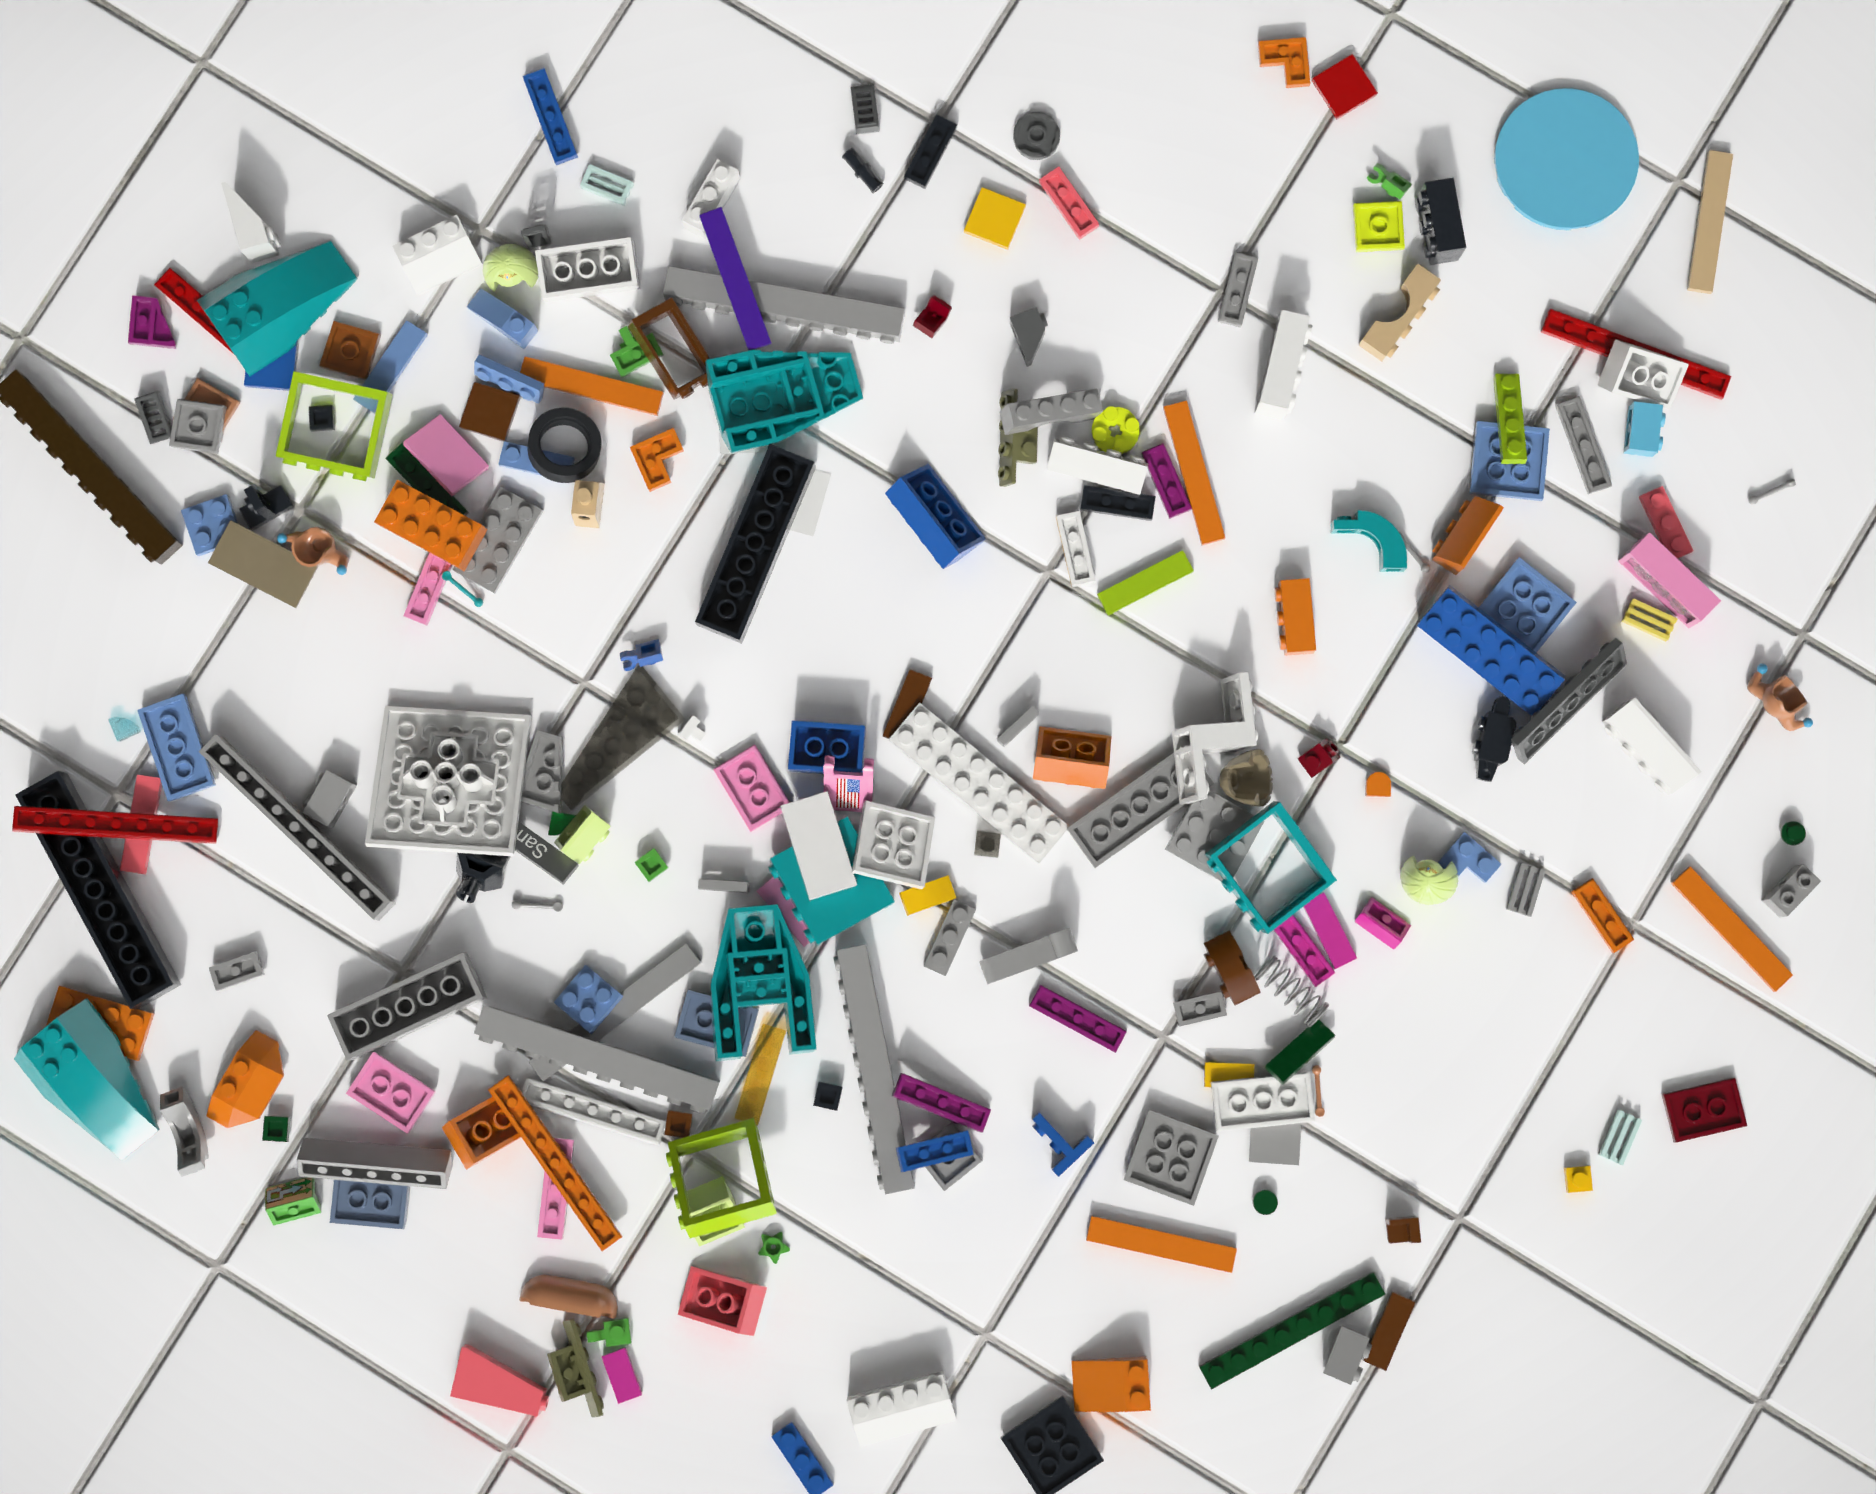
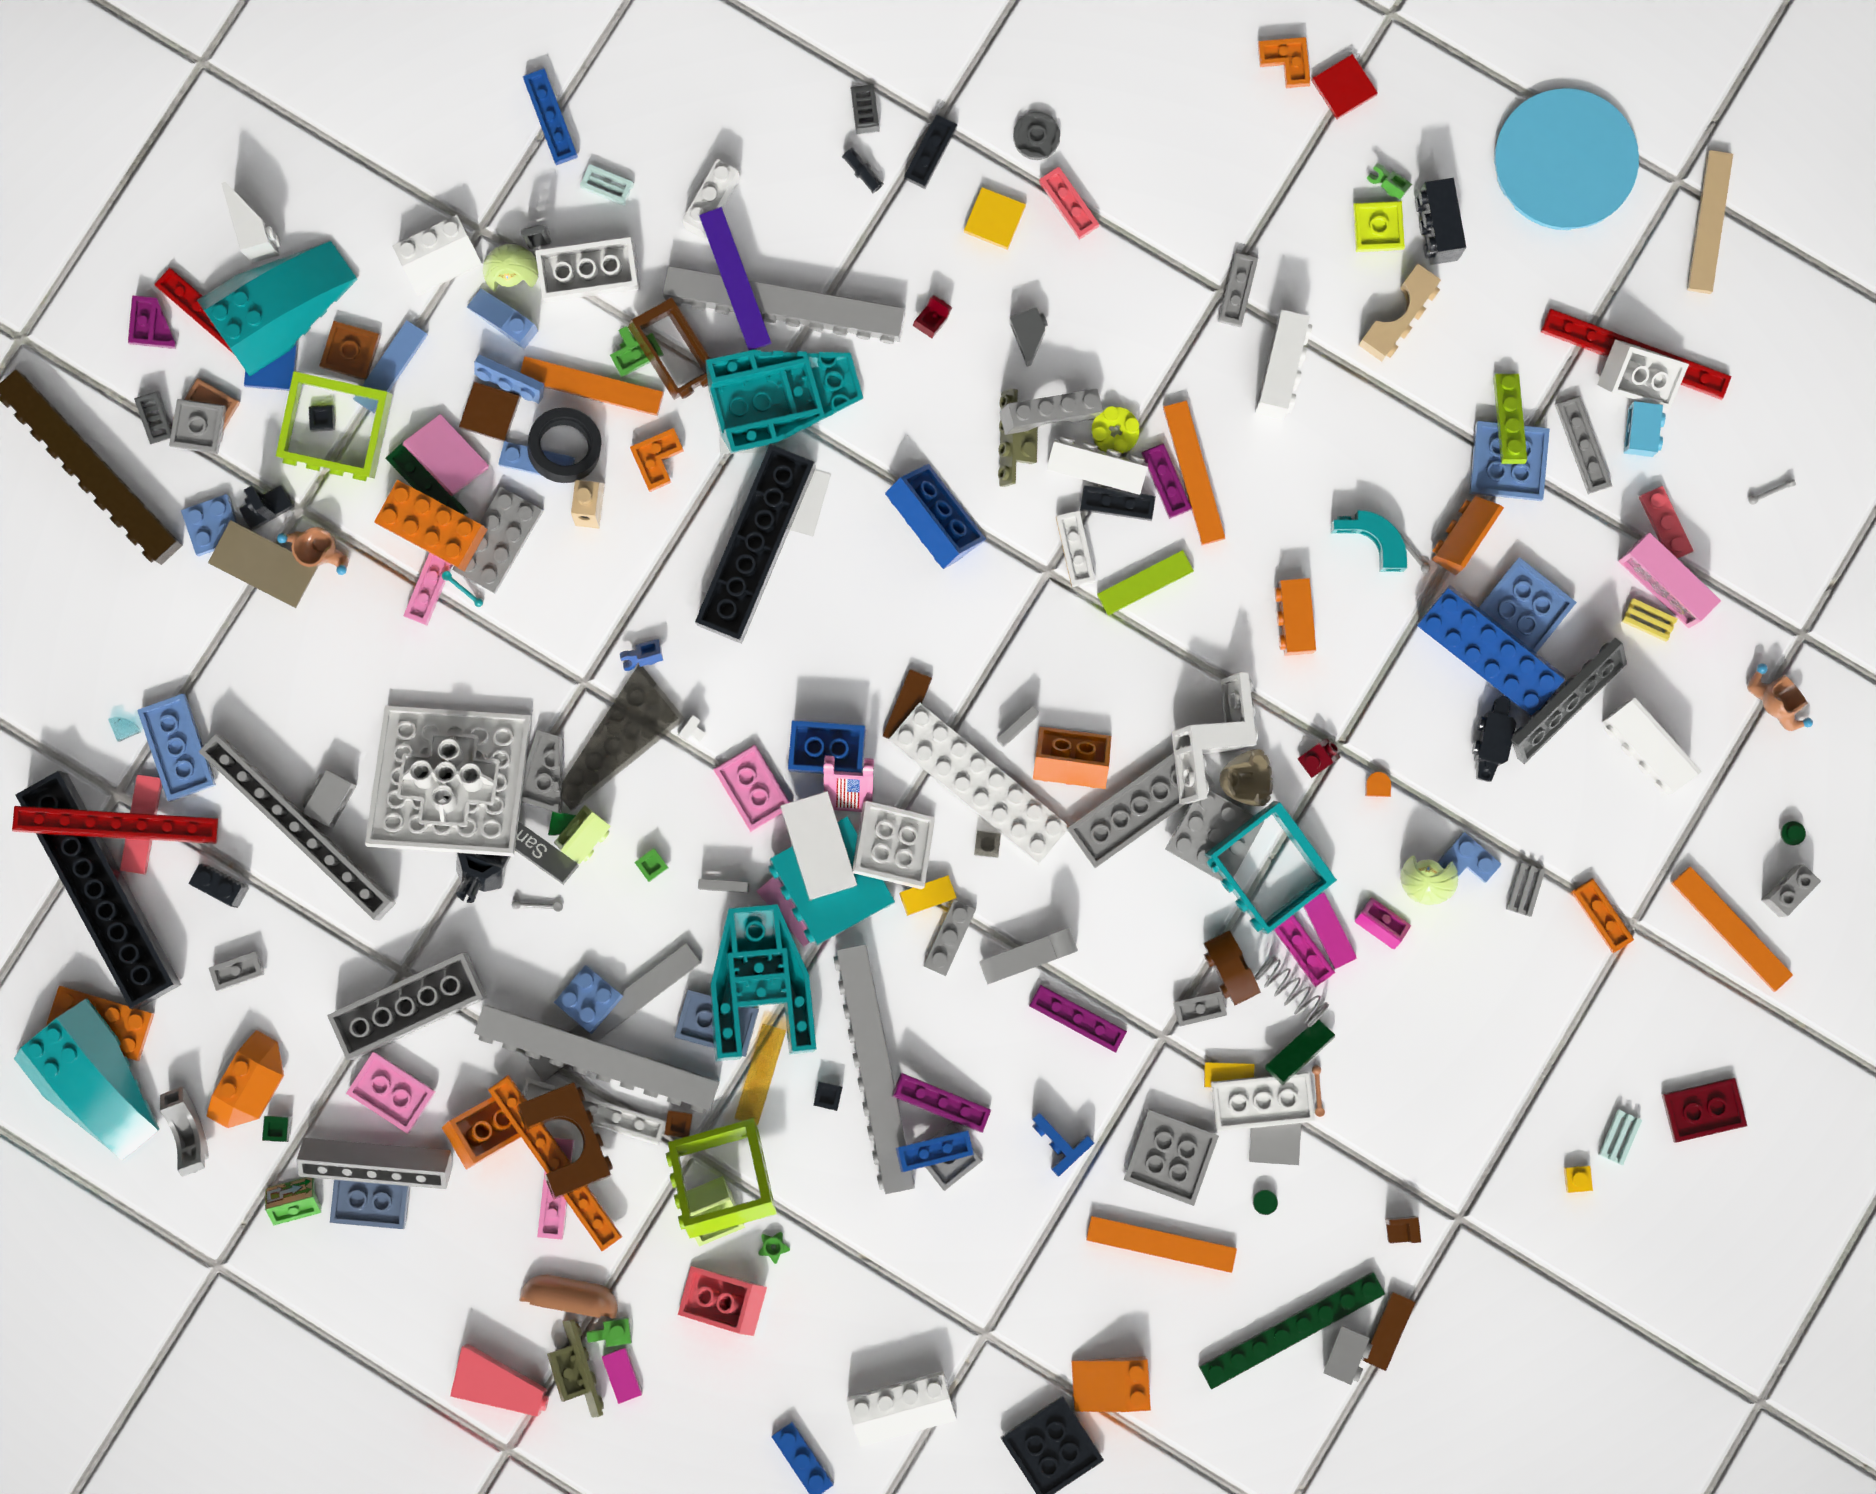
none -> black brick [189,864,249,908]
none -> reddish brown arch [517,1082,613,1200]

